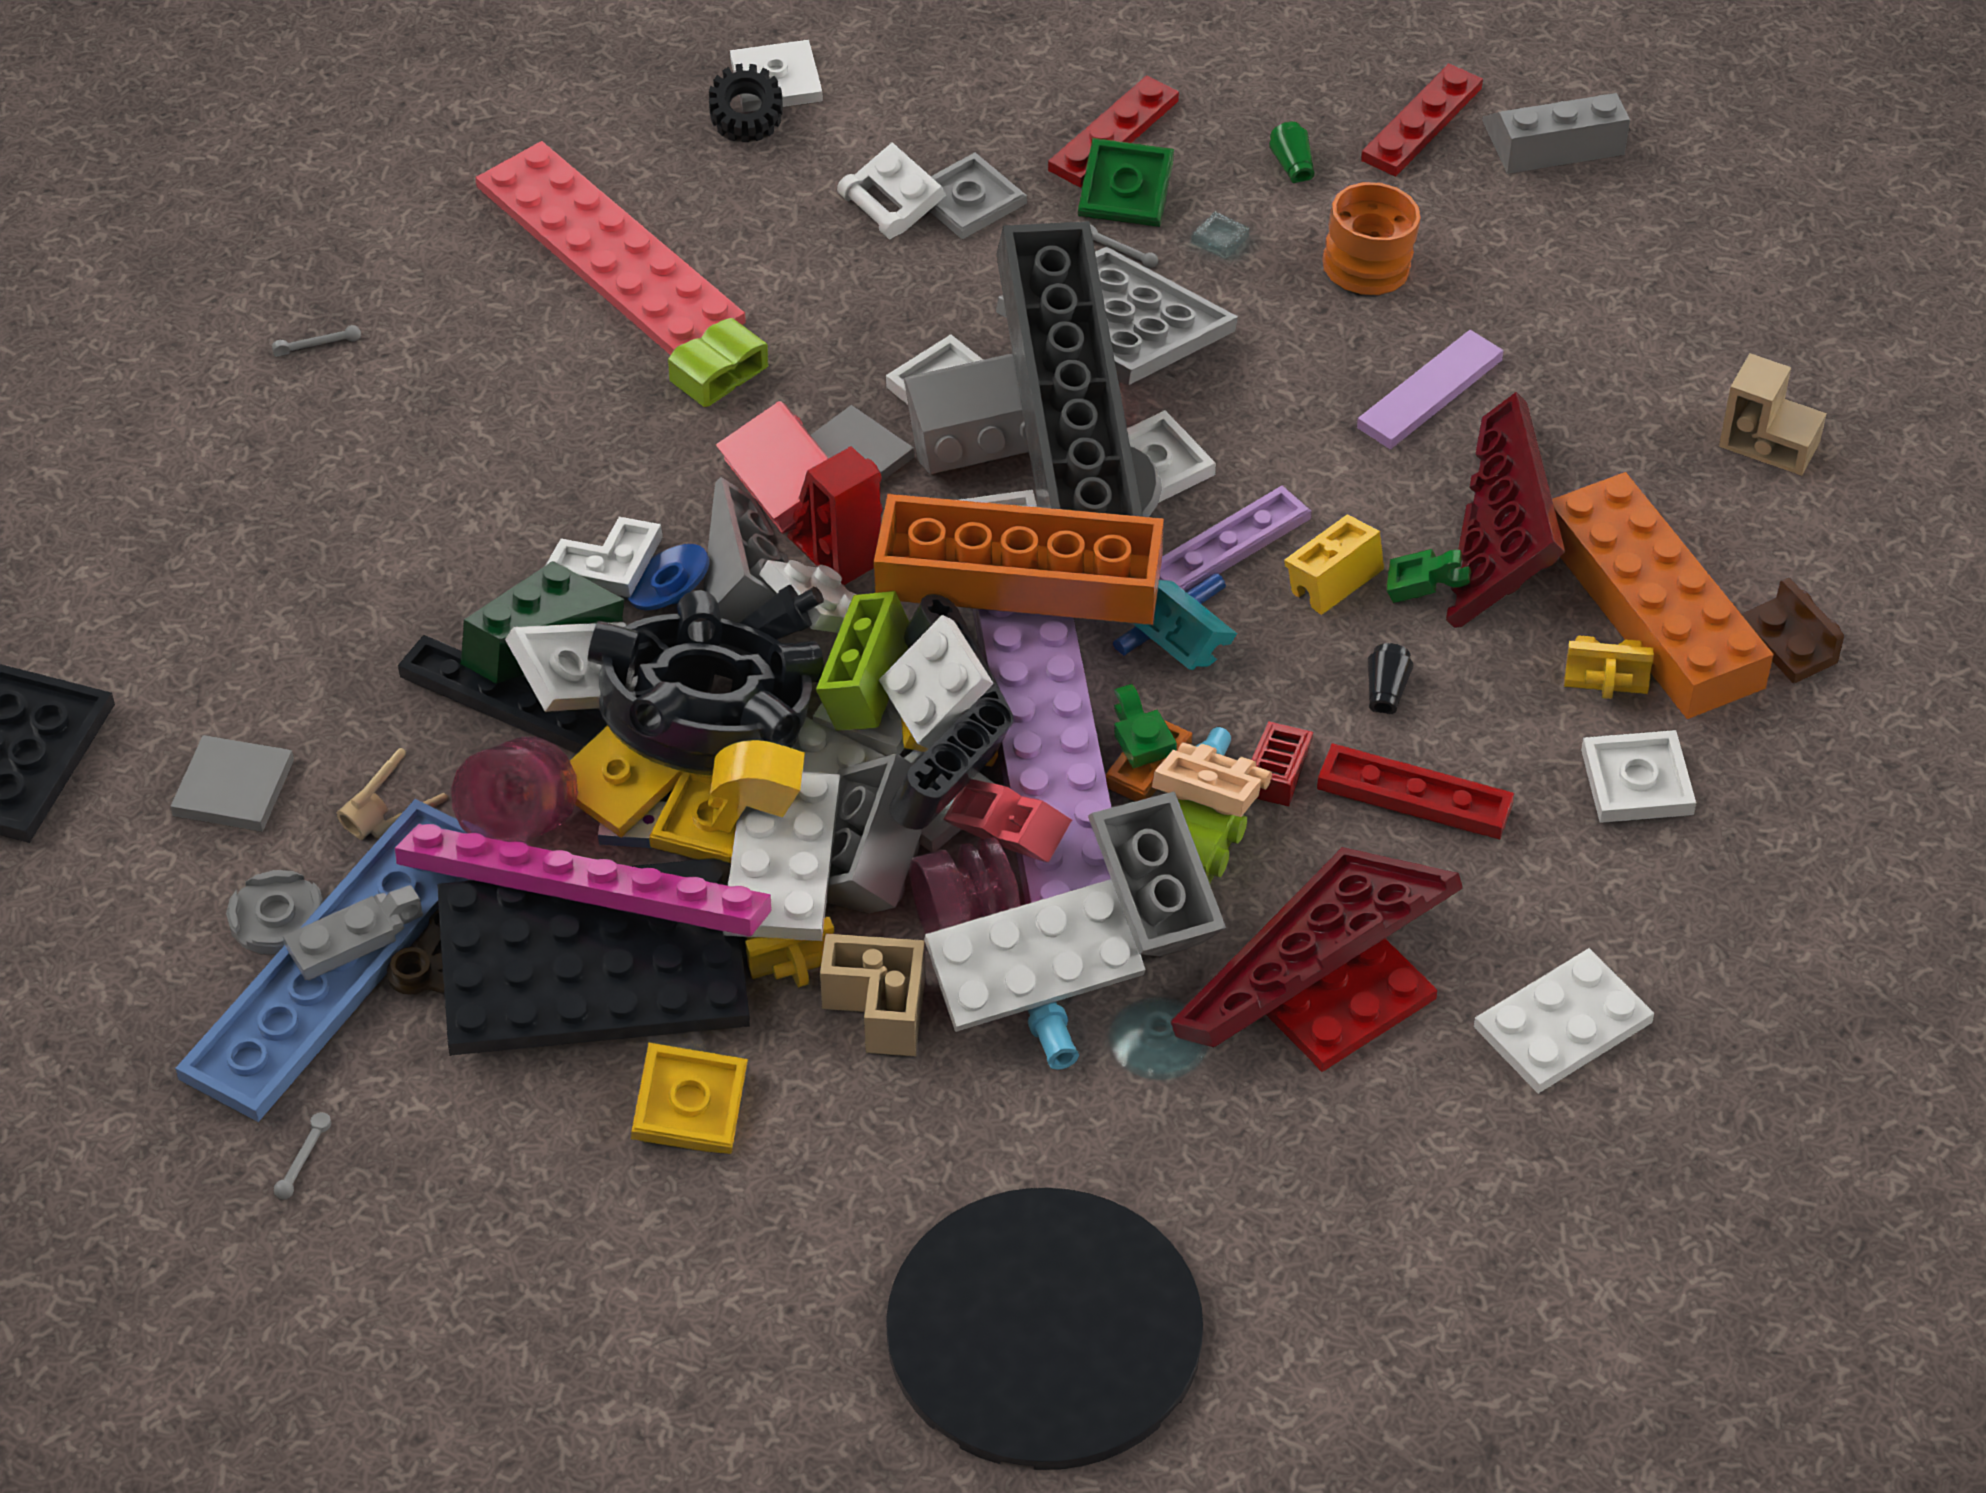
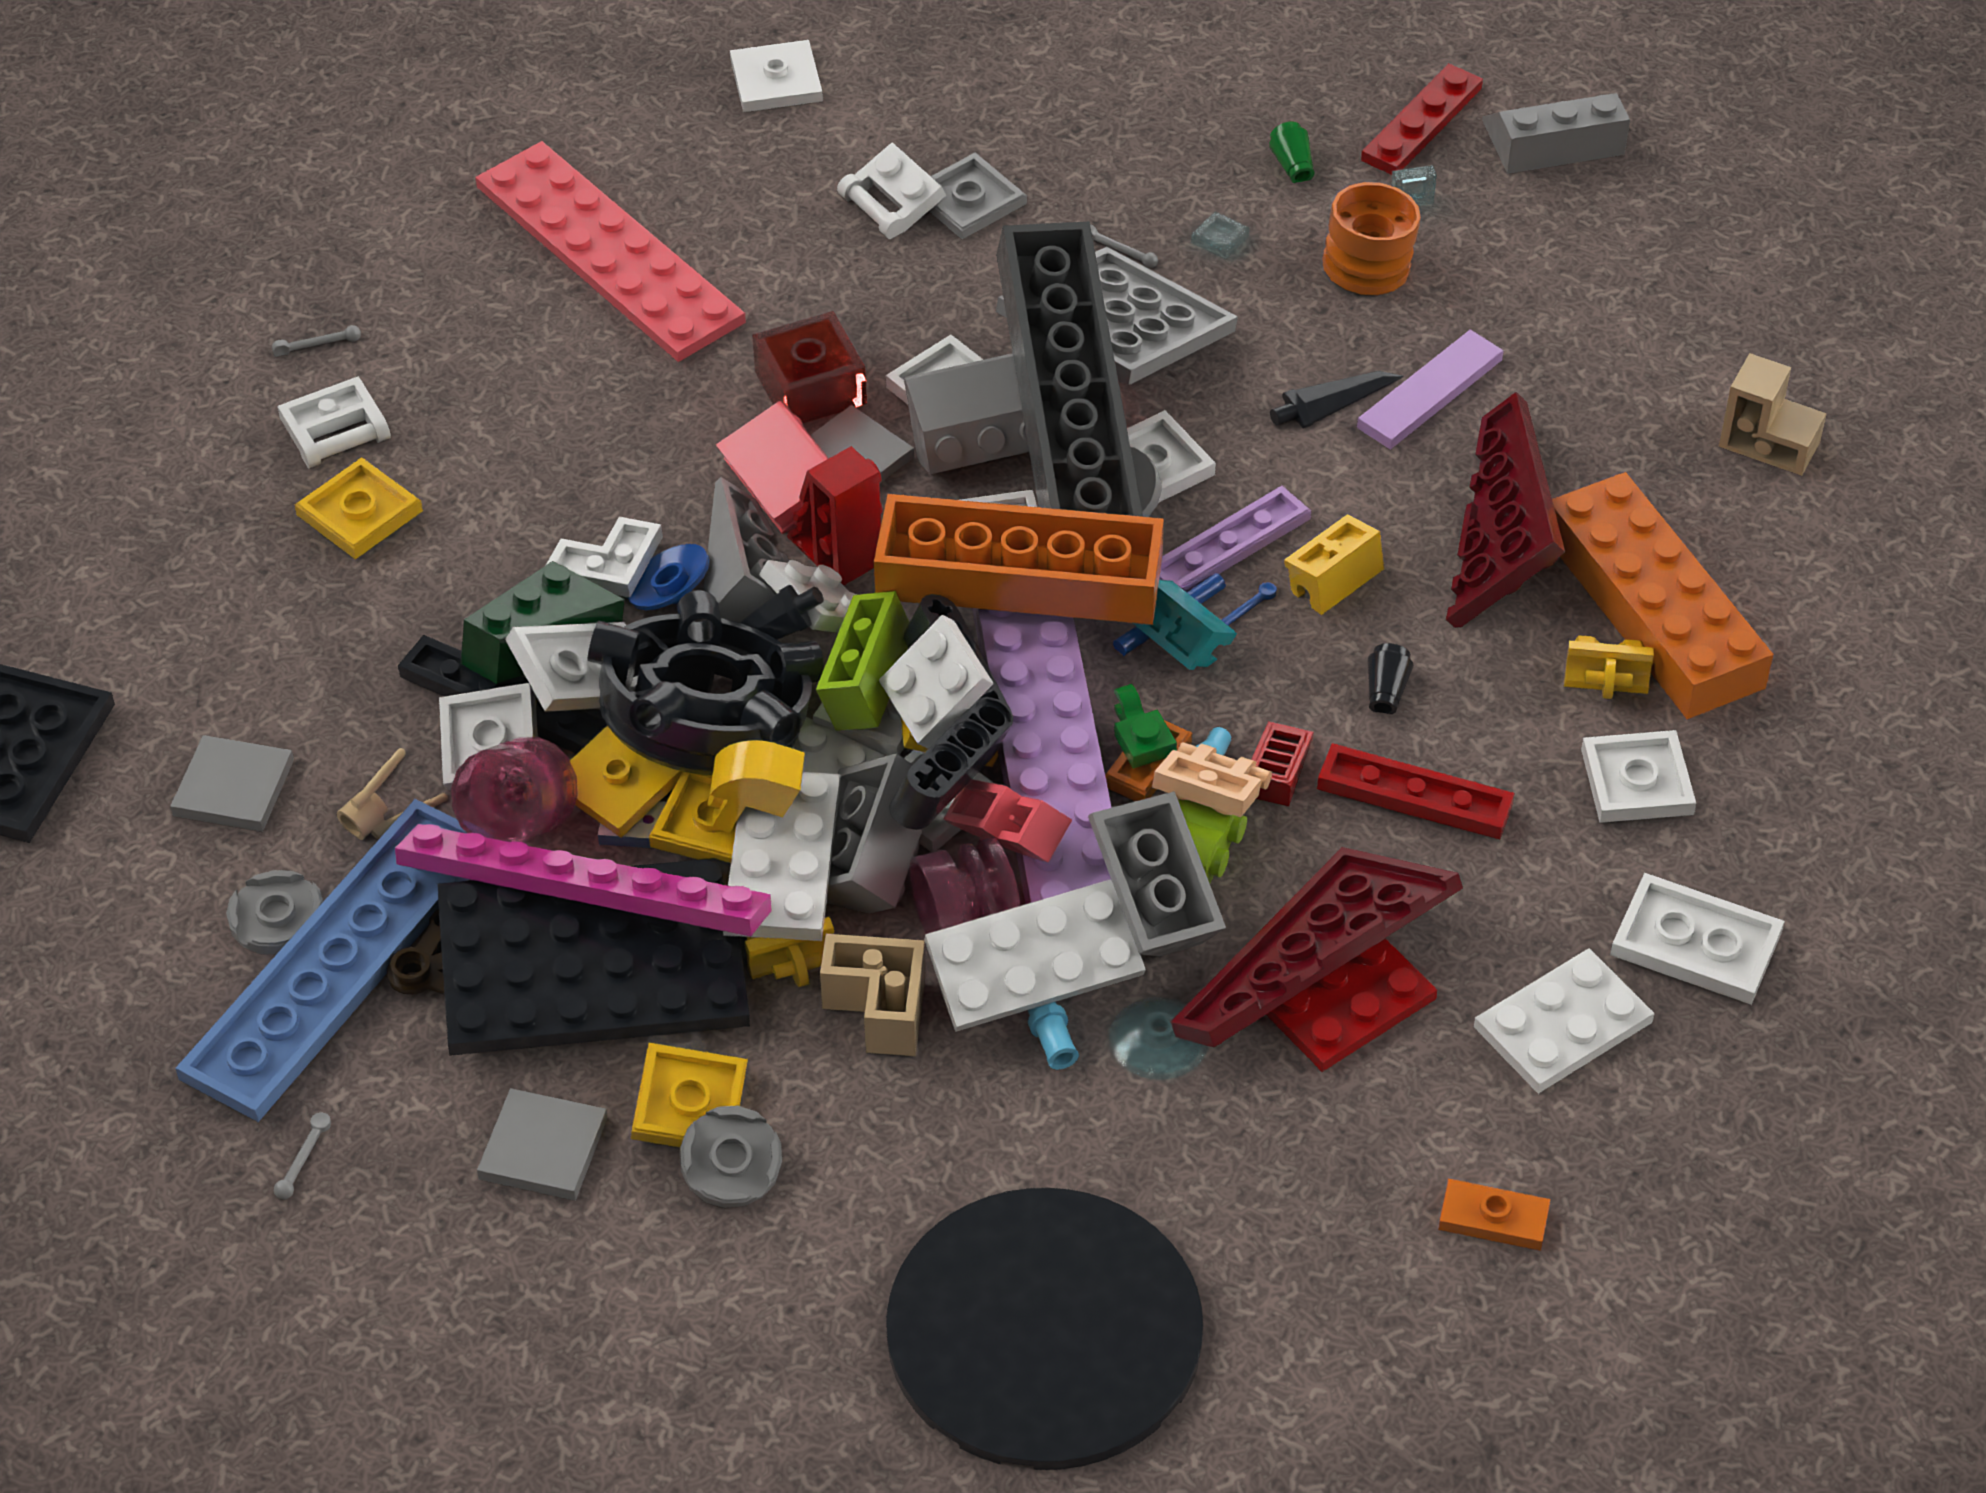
light grey hinge [283,885,423,981] -> none
lime brick [668,318,768,407] -> none
black tyre [709,63,783,142] -> none
red plate [1048,75,1179,188] -> none
green tile [1078,138,1174,227] -> none
green plate [1386,549,1471,603] -> none
reddish brown bracket [1741,577,1844,684] -> none
none -> white plate [278,376,391,469]
none -> yellow plate [295,457,423,560]
none -> white plate [439,683,540,790]
none -> light grey tile [477,1088,608,1201]
none -> light grey tile [680,1106,782,1208]
none -> clear red brick [752,311,867,423]
none -> blue hinge [1221,582,1277,626]
none -> black bar [1270,371,1404,429]
none -> clear light blue tile [1391,165,1437,206]
none -> orange plate [1438,1178,1551,1251]
none -> white plate [1610,873,1785,1005]

